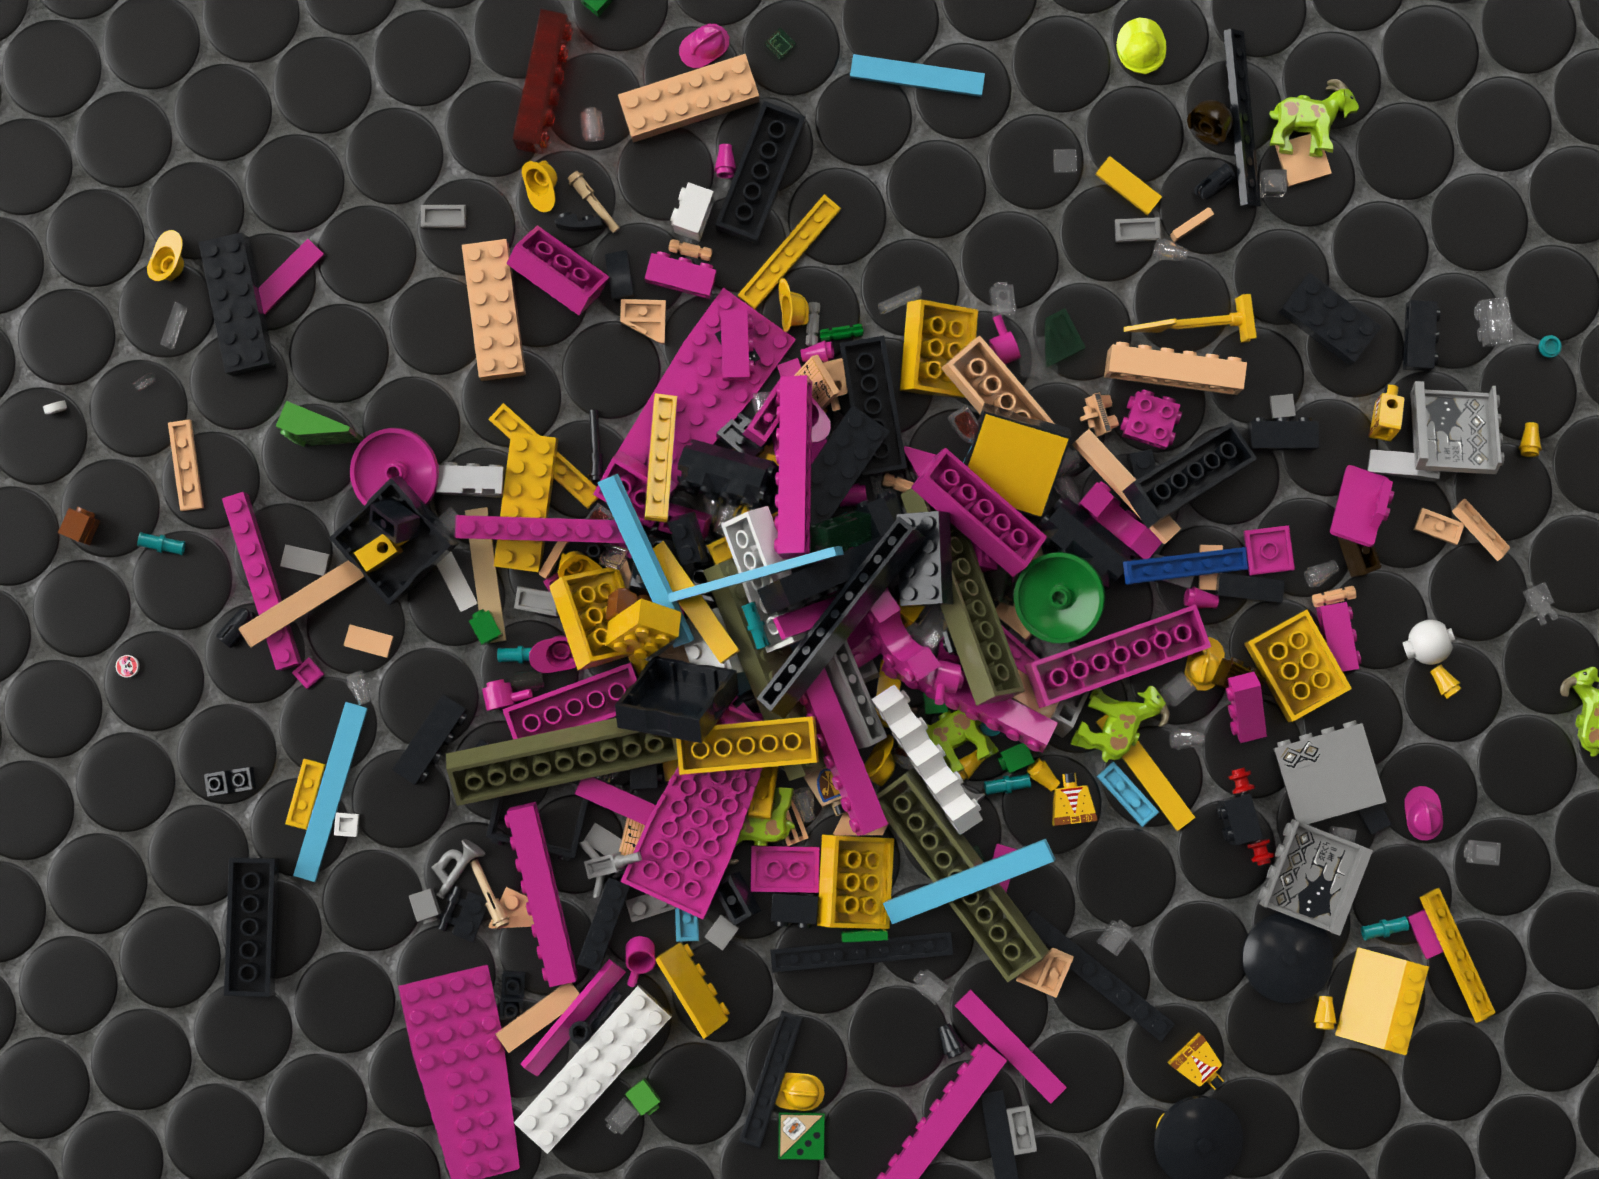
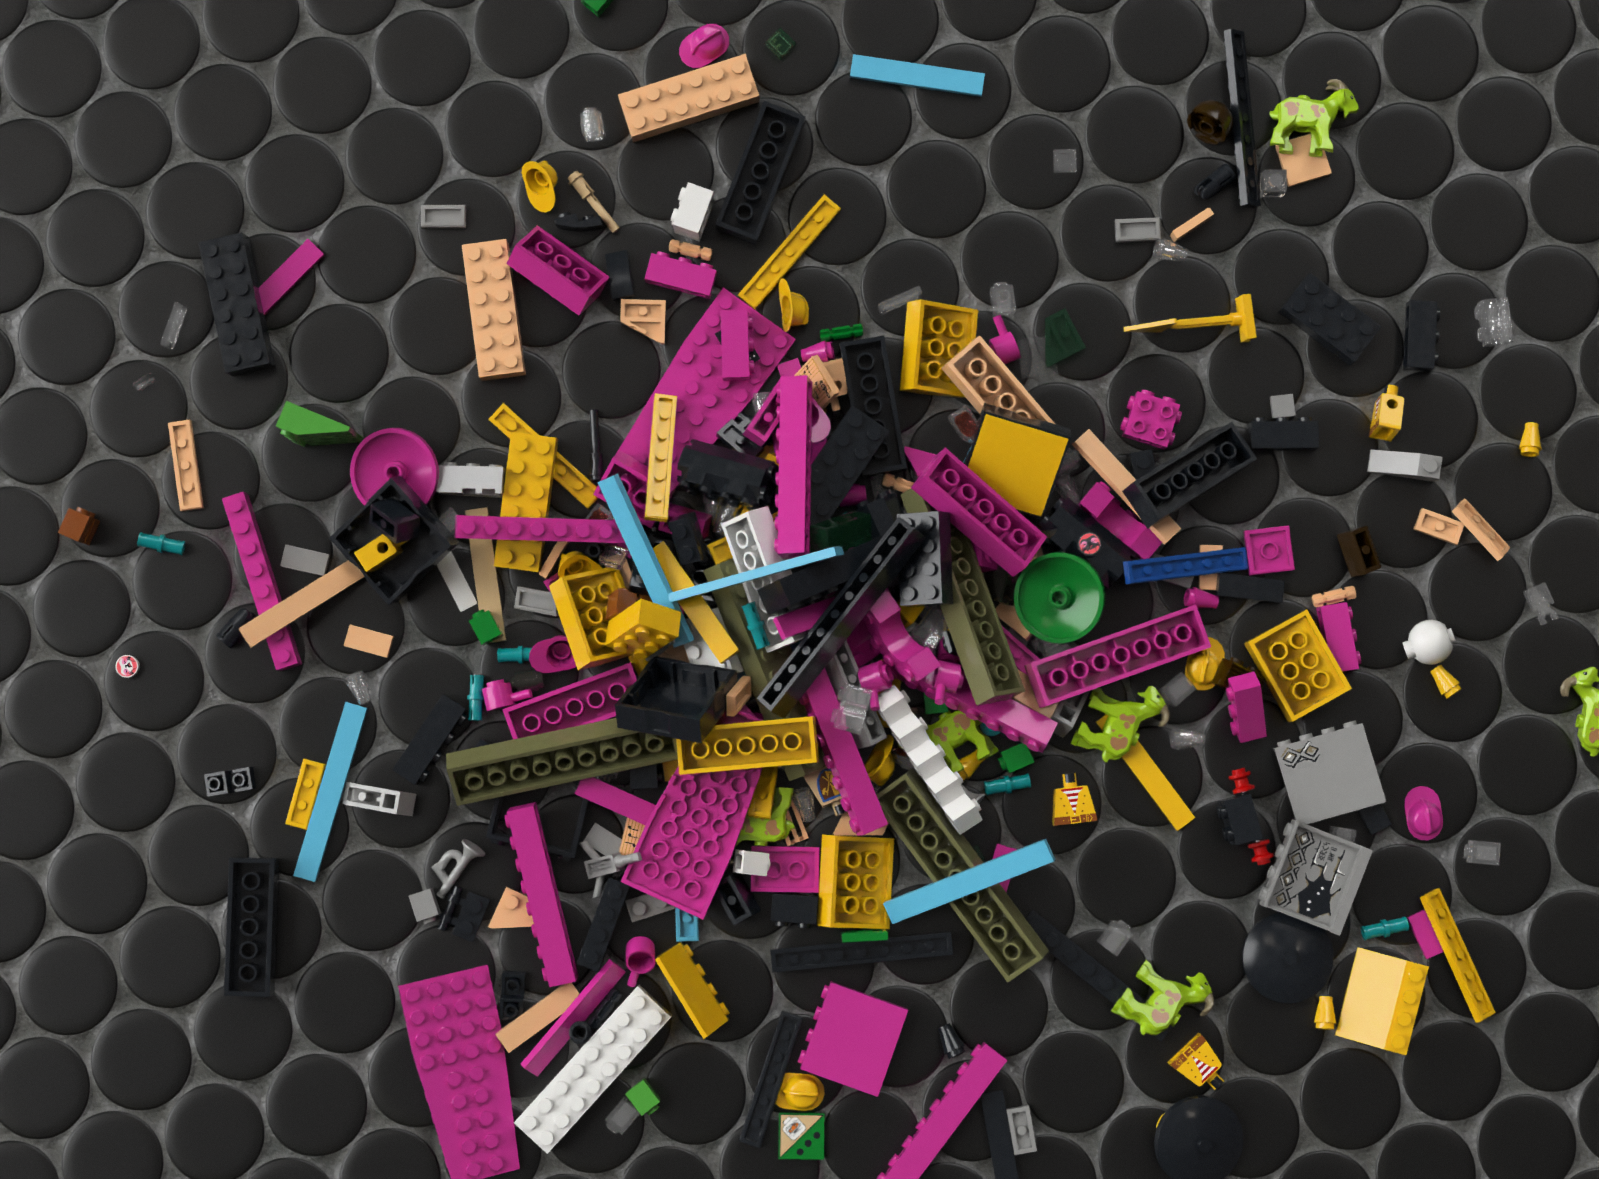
white tile [43,400,67,415] -> none
yellow piece [147,230,184,281] -> none
dark pink tile [292,658,325,689] -> none
white tile [334,813,360,837] -> none
tan pin [470,859,509,929] -> none
clear red brick [513,9,573,154] -> none
light grey brick [705,914,739,951] -> none
dark pink cone [714,144,736,179] -> none
light grey axle [806,302,820,346] -> none
clear brick [913,969,949,1005] -> none
dark pink tile [954,989,1067,1104] -> none
light nougat wing [1016,948,1074,998] -> none
yellow cone [1027,758,1060,791] -> none
light nougat hips [1080,392,1119,437] -> none
yellow tile [1095,156,1162,215] -> none
medium azure tile [1096,762,1159,827] -> none
light nougat brick [1104,342,1247,395] -> none
neon yellow hat [1116,18,1166,74] -> none
clear cone [1304,560,1339,588] -> none
dark pink bracket [1330,465,1394,547] -> none
light grey panel [1410,381,1504,474] -> none
teal plate [1539,335,1562,358] -> none
none -> light grey slope [342,782,416,816]
none -> teal pin [467,675,484,721]
none -> light nougat tile [726,675,751,717]
none -> white brick [733,849,770,876]
none -> dark pink brick [798,981,908,1097]
none -> clear brick [830,682,873,735]
none -> dark pink piece [858,660,894,711]
none -> tile [1077,532,1101,556]
none -> lime animal [1111,960,1214,1036]

